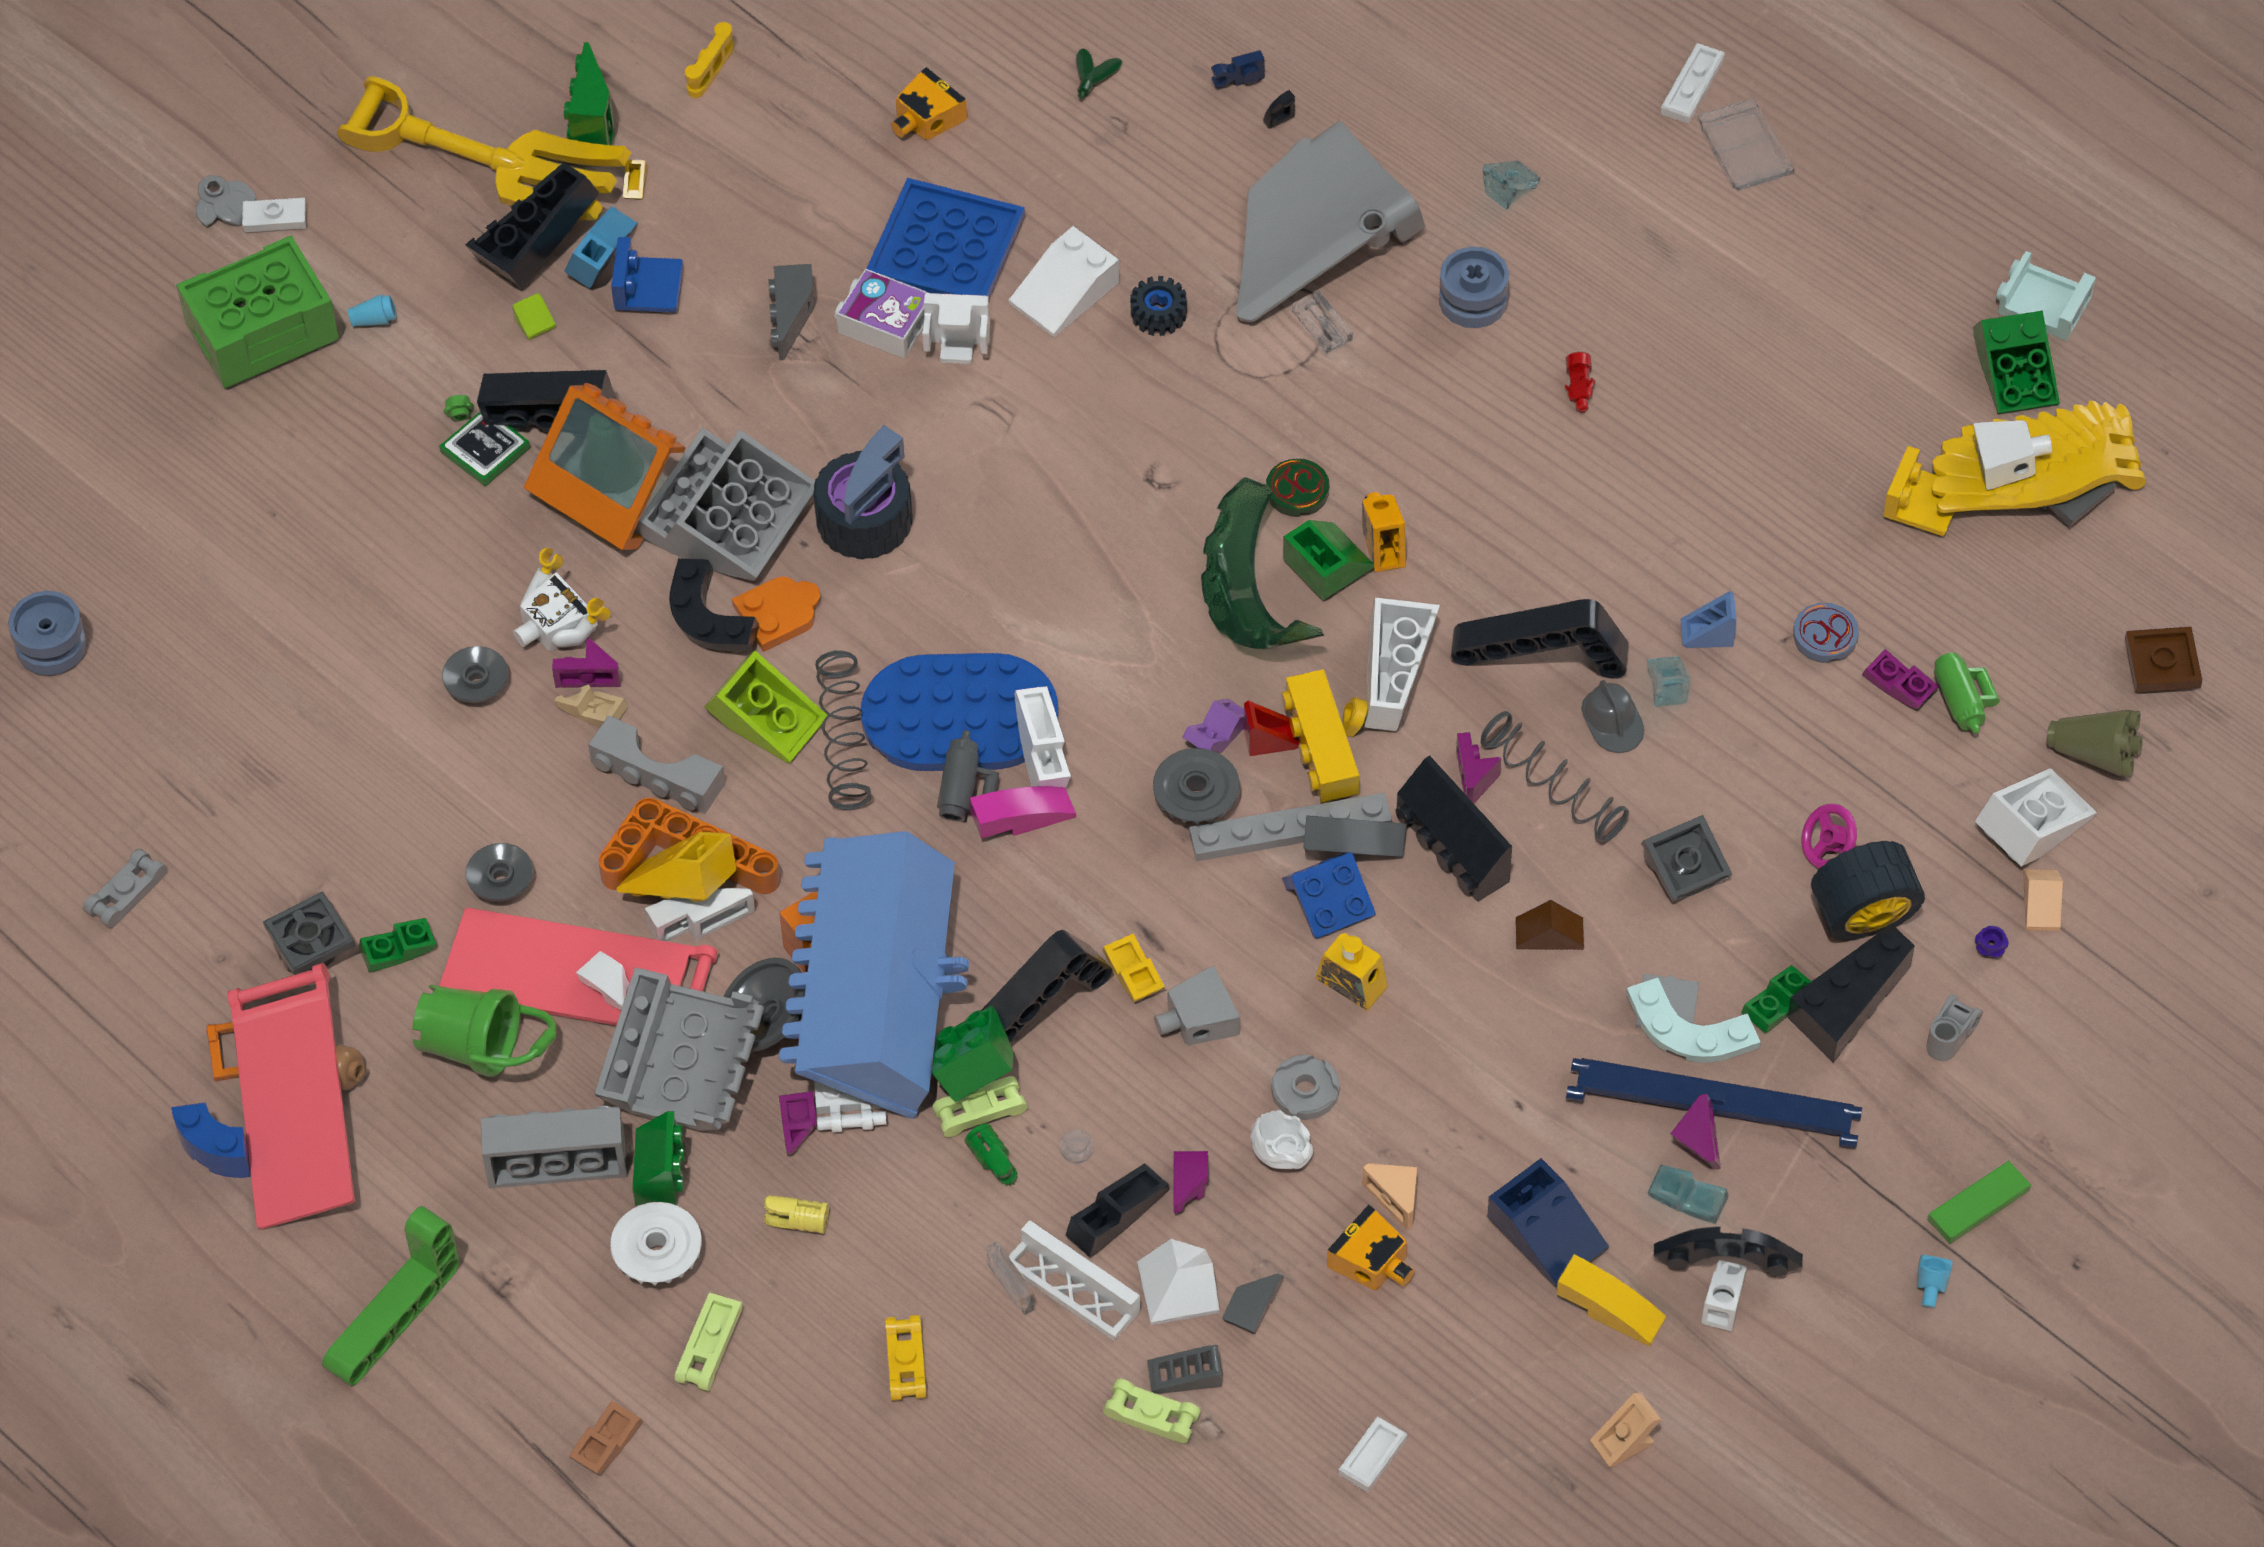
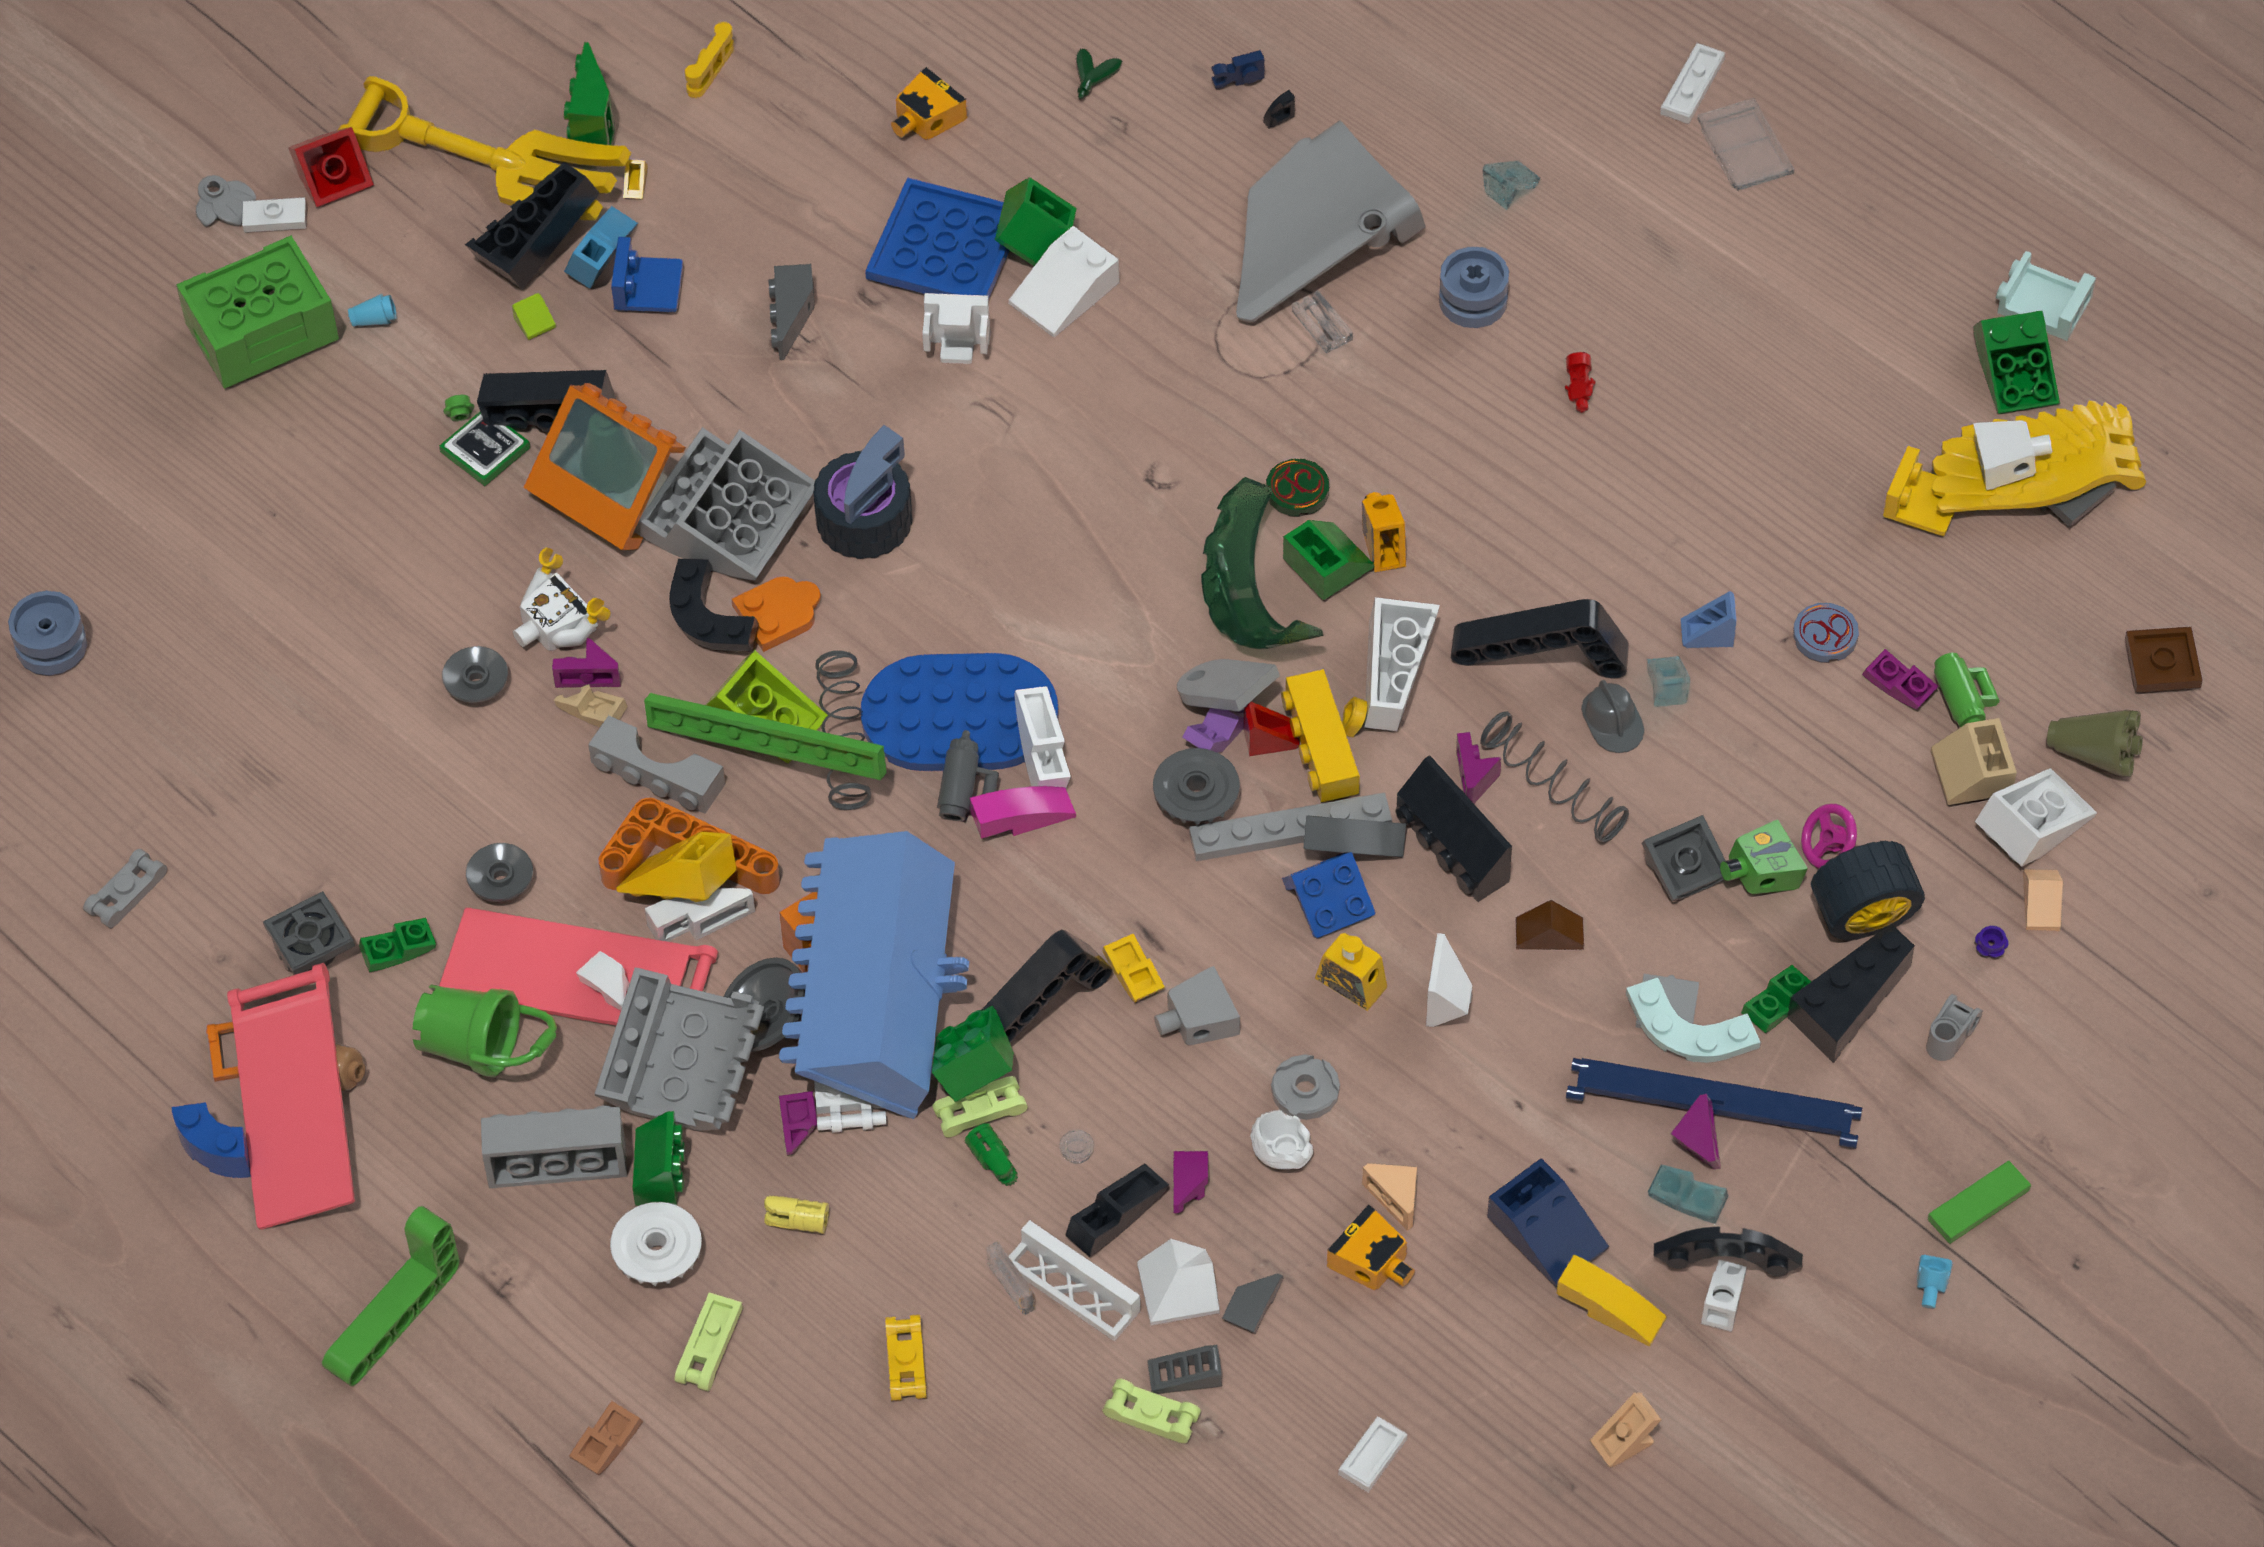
brick [835,269,928,359] -> none
black bush [1130,276,1187,336] -> none
none -> red slope [288,127,374,207]
none -> bright green plate [644,693,887,780]
none -> green slope [995,177,1077,266]
none -> light grey tile [1177,659,1280,711]
none -> white slope [1426,933,1472,1027]
none -> bright green torso [1720,820,1808,894]
none -> tan slope [1931,718,2017,805]

